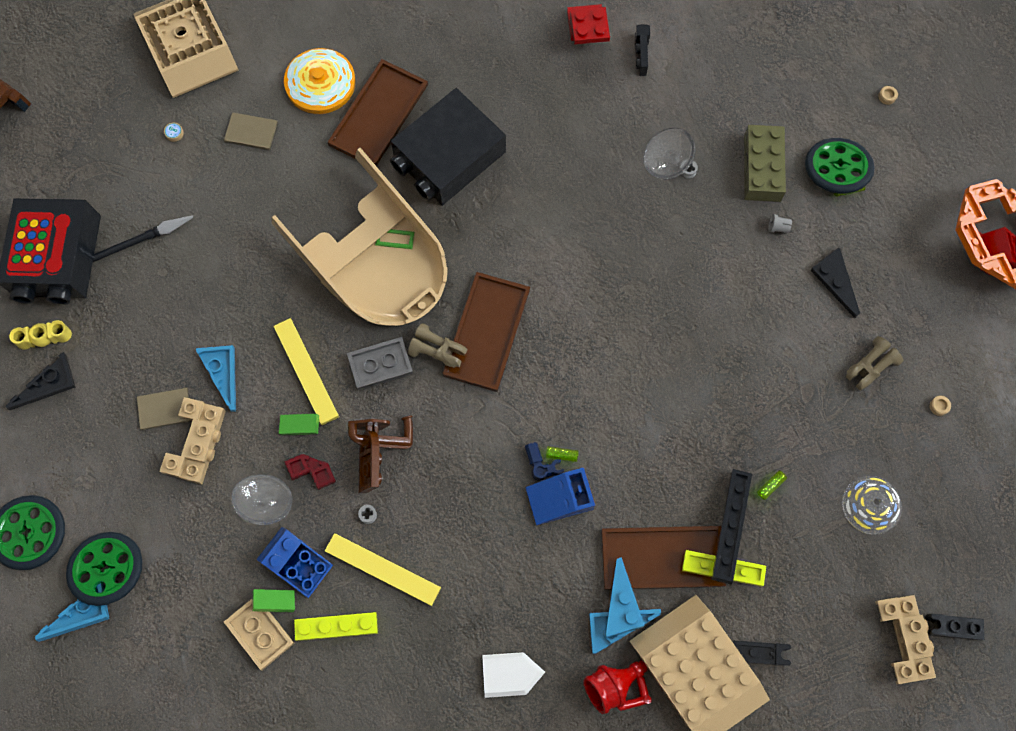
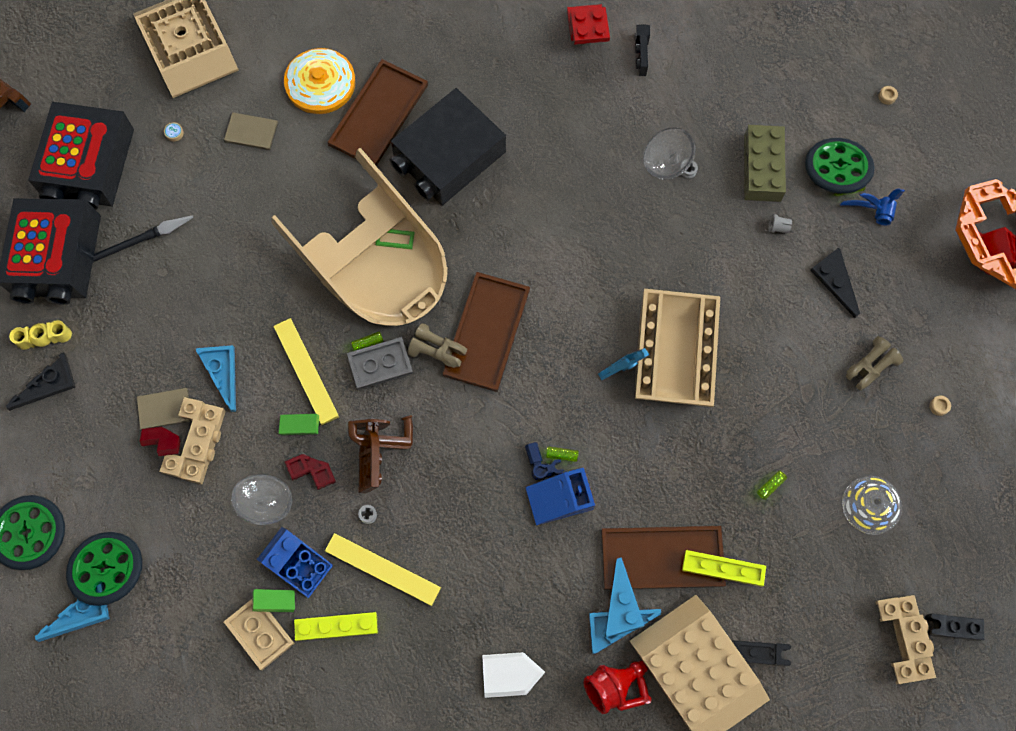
black plate [711,469,752,585] -> none
none -> brick [28,101,134,210]
none -> dark red tile [140,426,181,456]
none -> clear neon green axle [351,331,384,351]
none -> dark azure wing [598,348,649,380]
none -> tan slope [635,289,720,407]
none -> blue plant [840,188,905,226]

